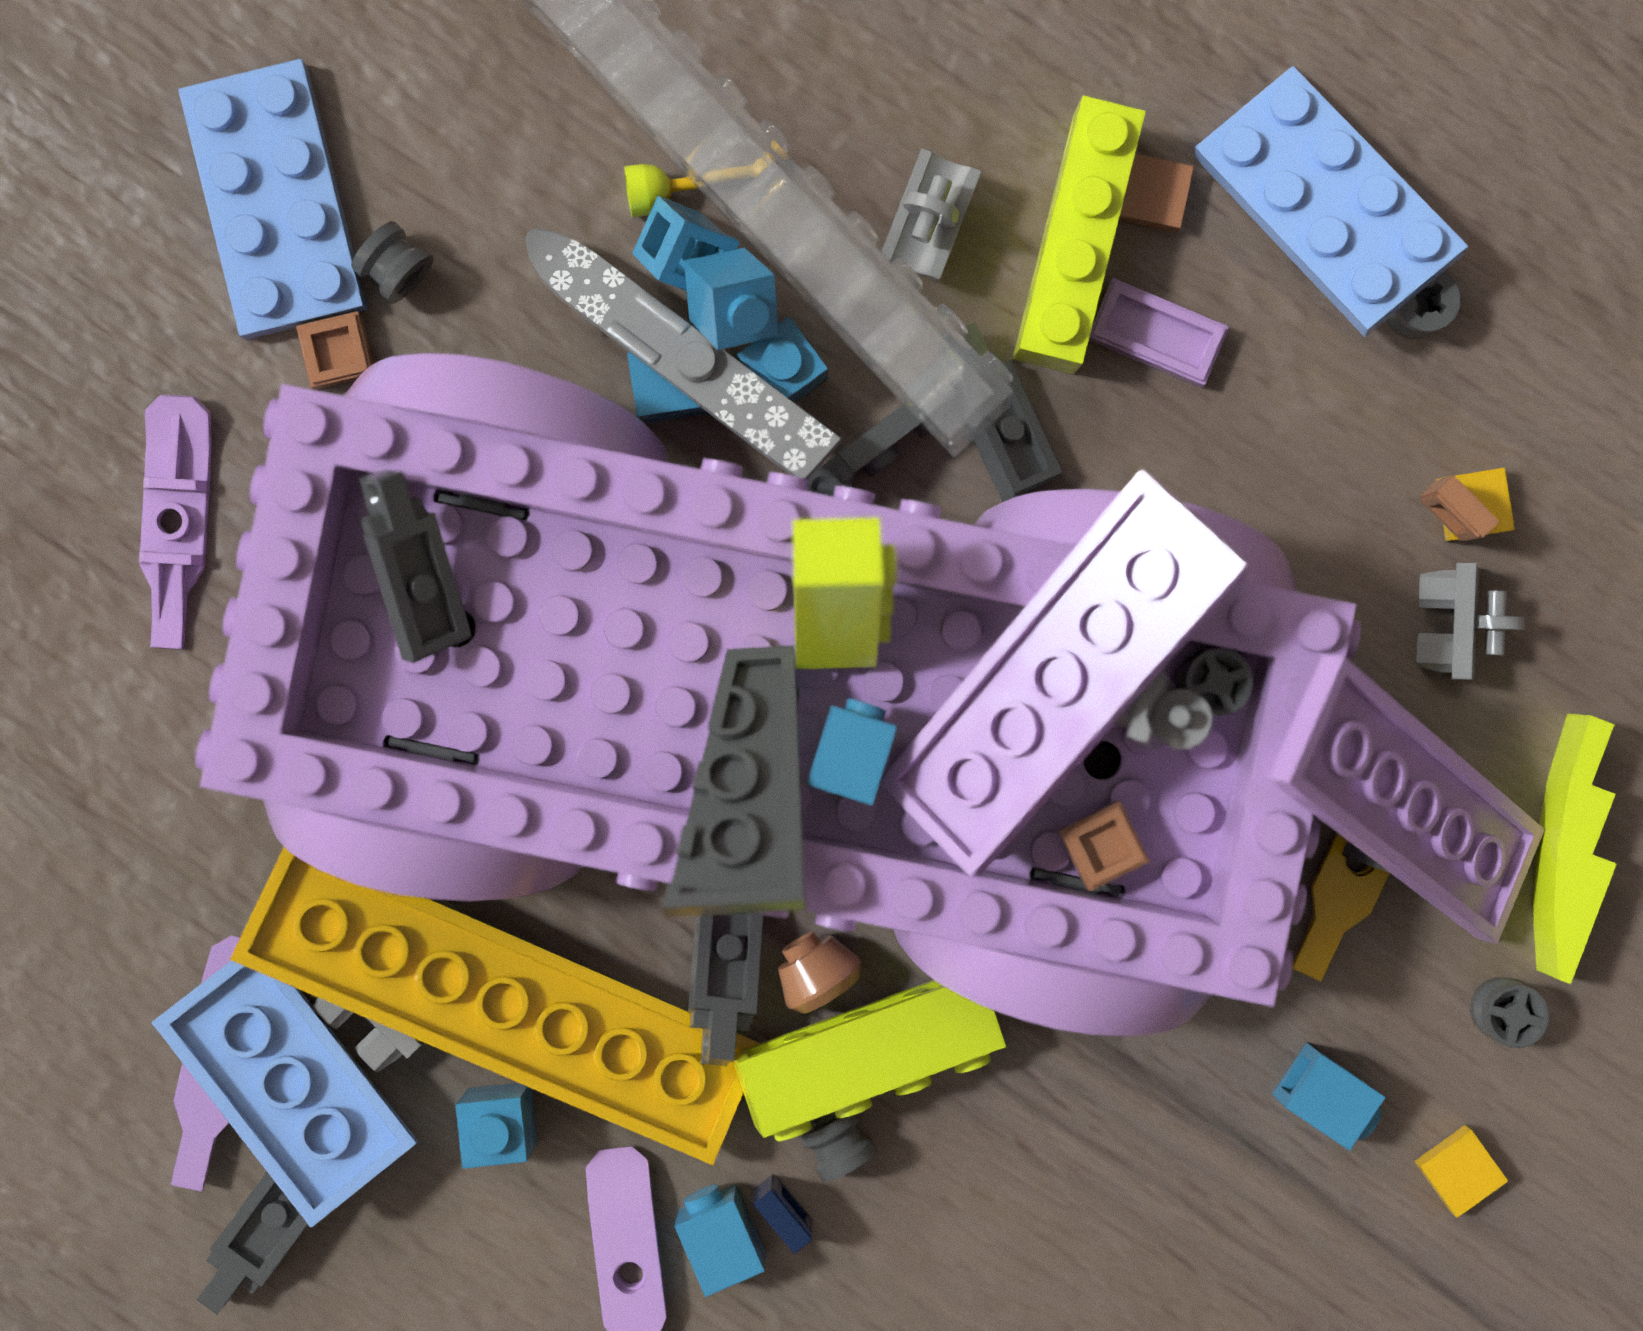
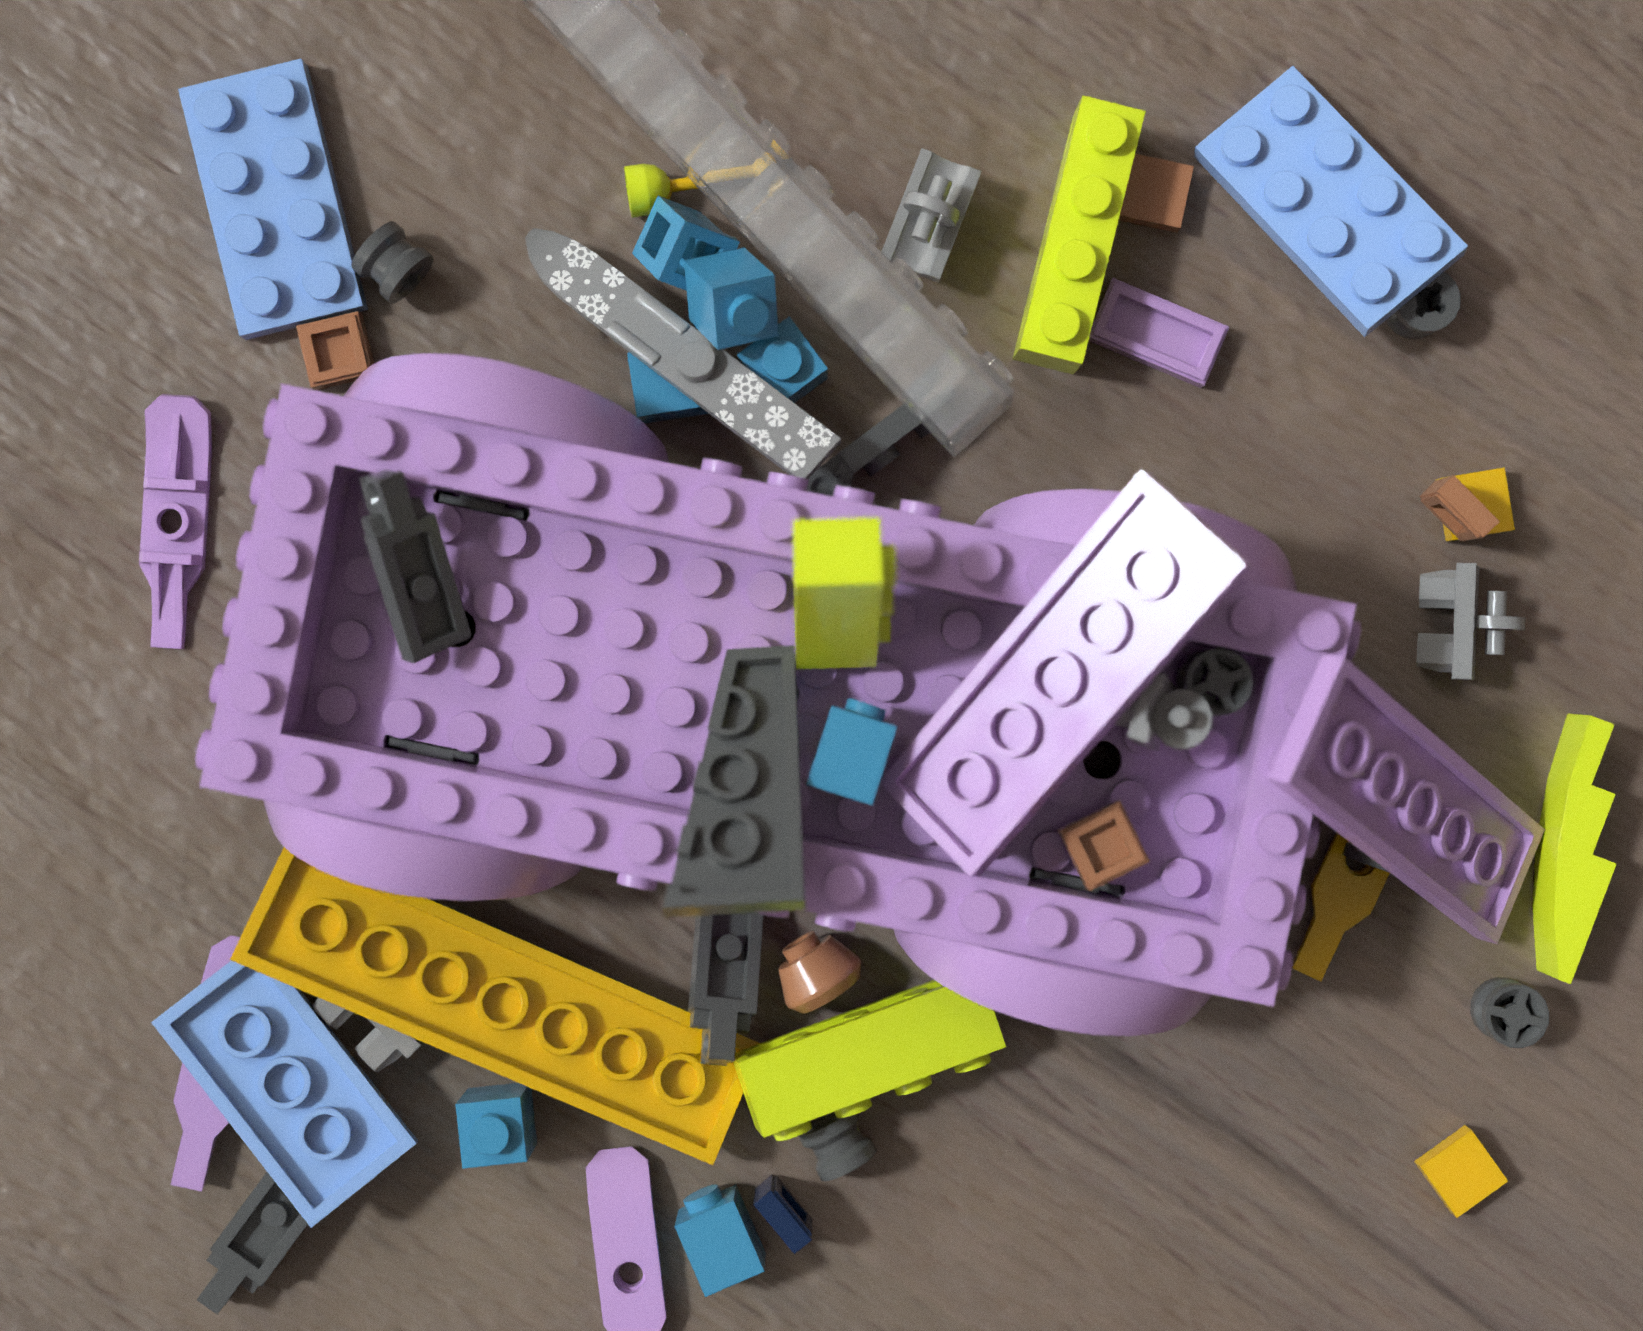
dark grey hinge [938,323,1063,502] -> none
dark azure brick [1272,1042,1386,1151] -> none

